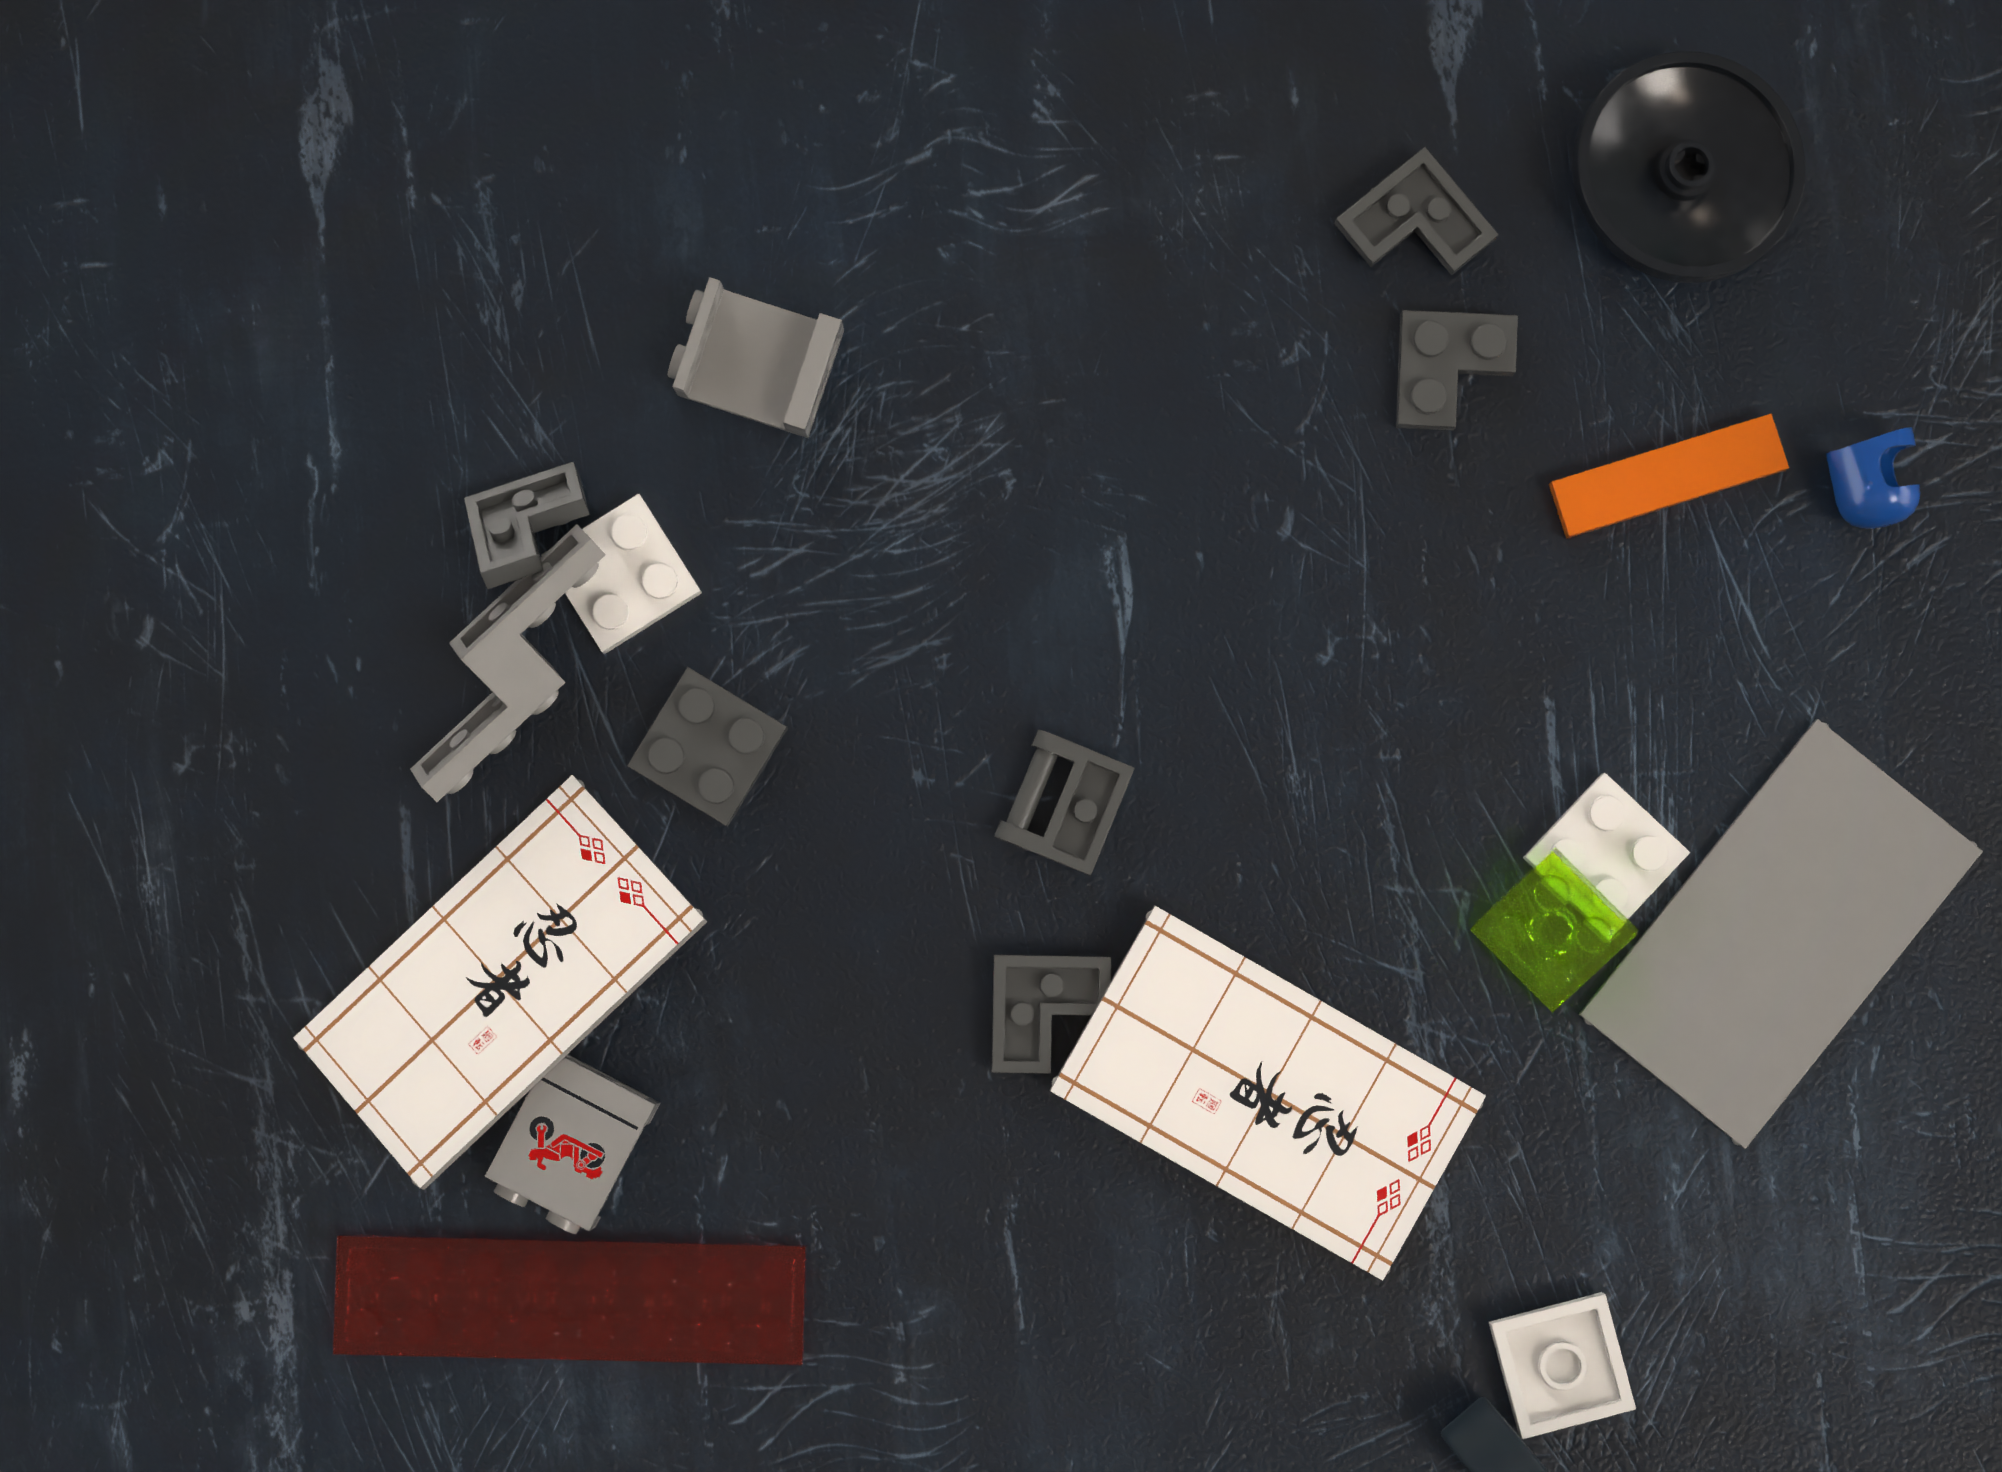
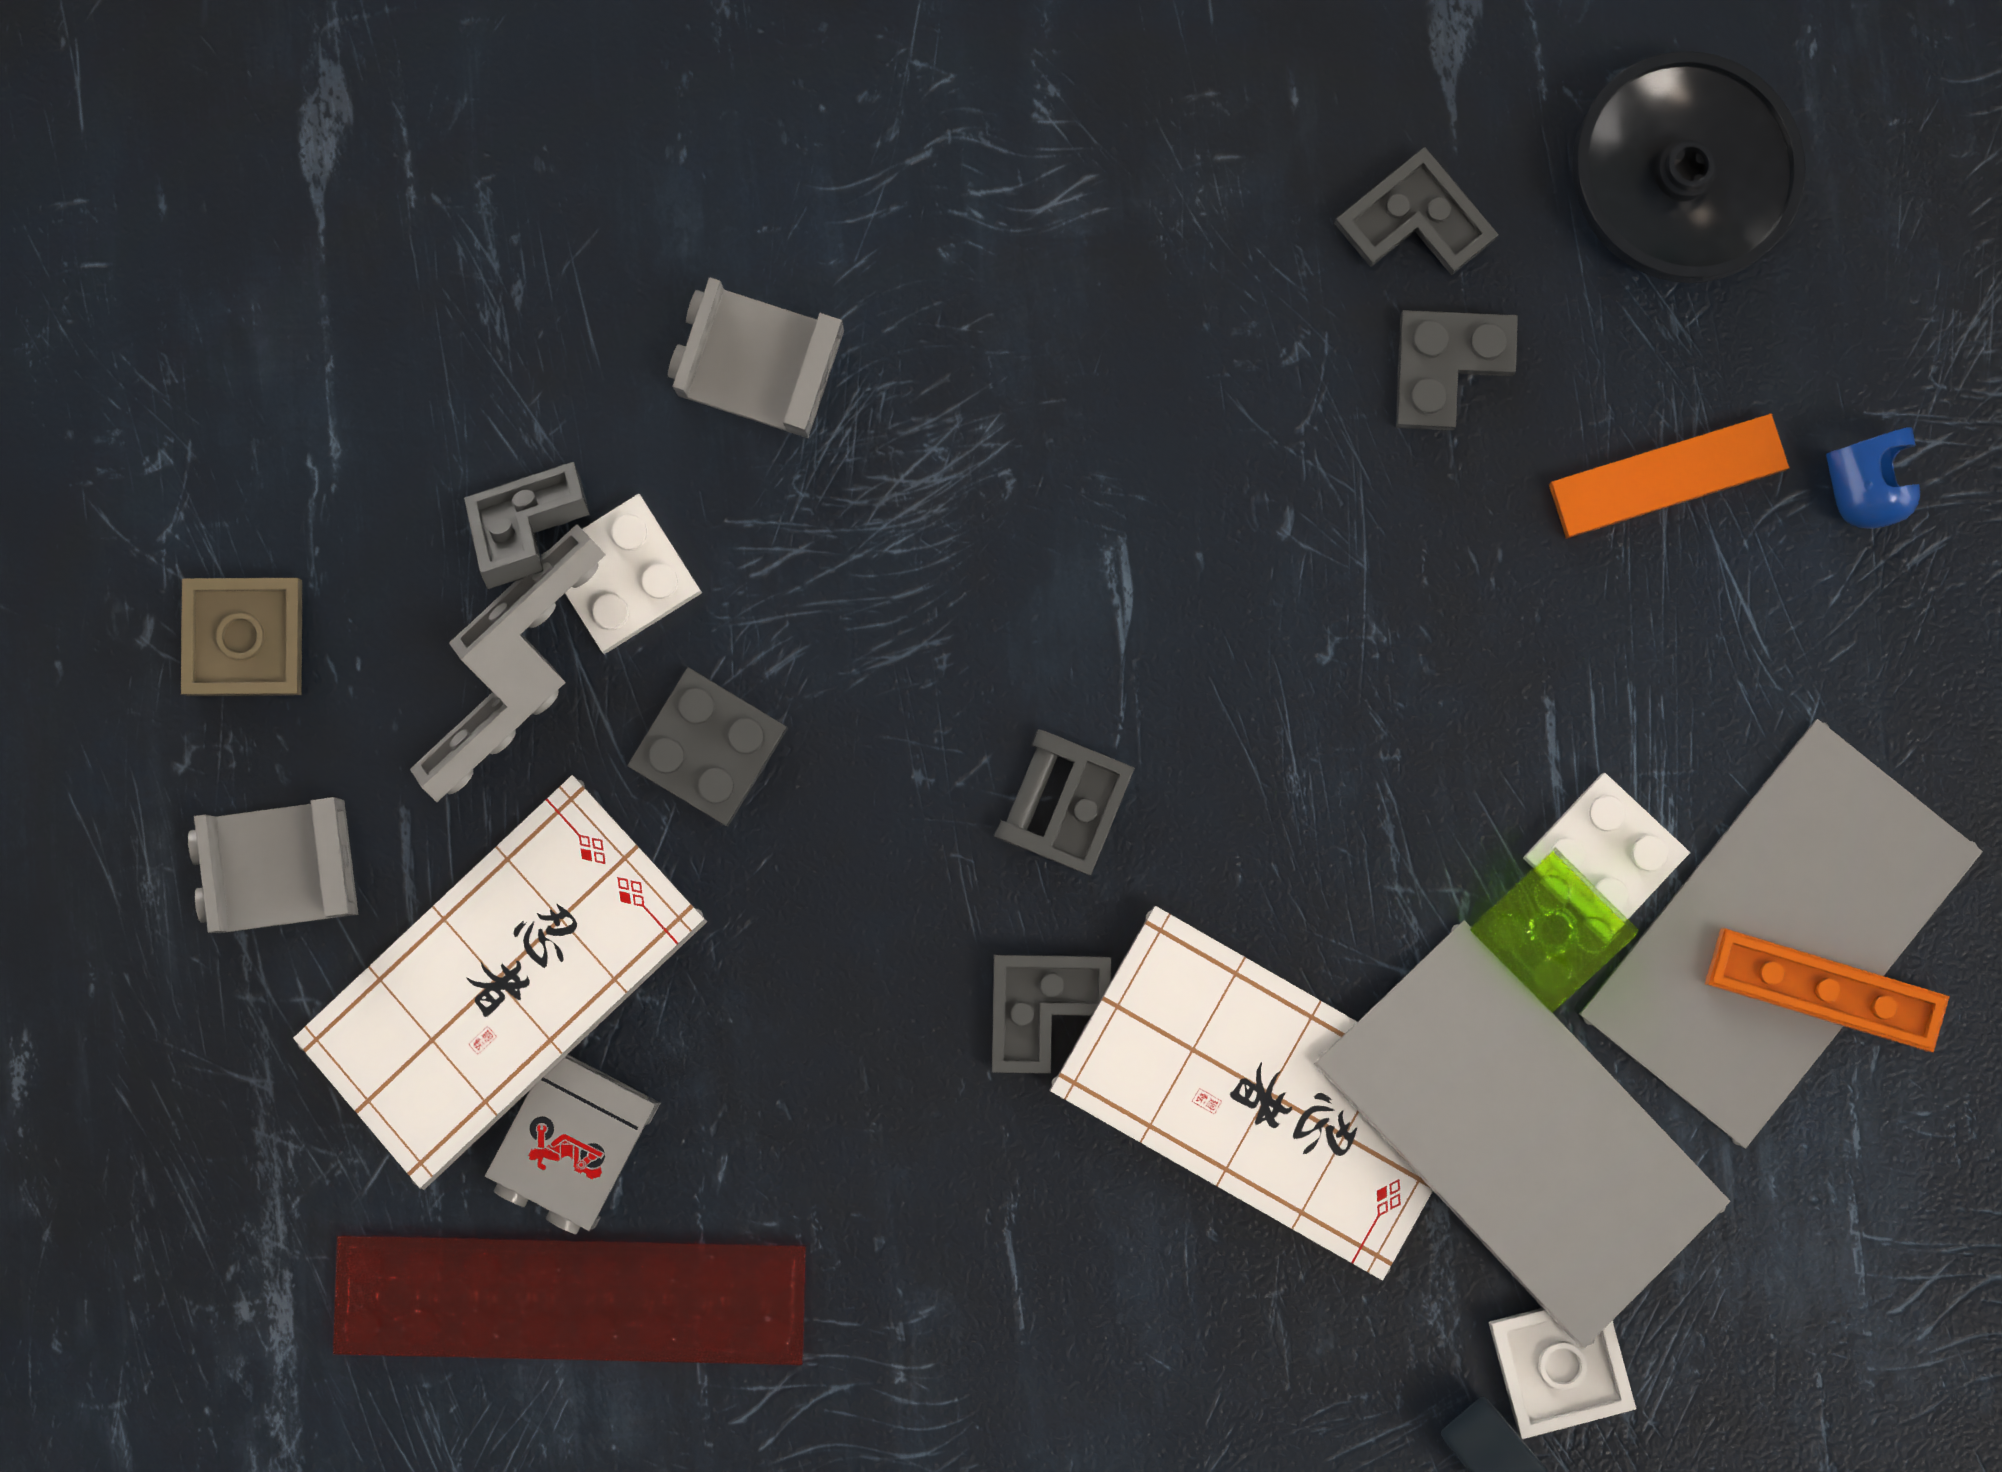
none -> dark tan plate [181,578,302,696]
none -> light grey panel [188,797,358,933]
none -> light grey piece [1314,920,1731,1349]
none -> orange tile [1705,928,1950,1052]

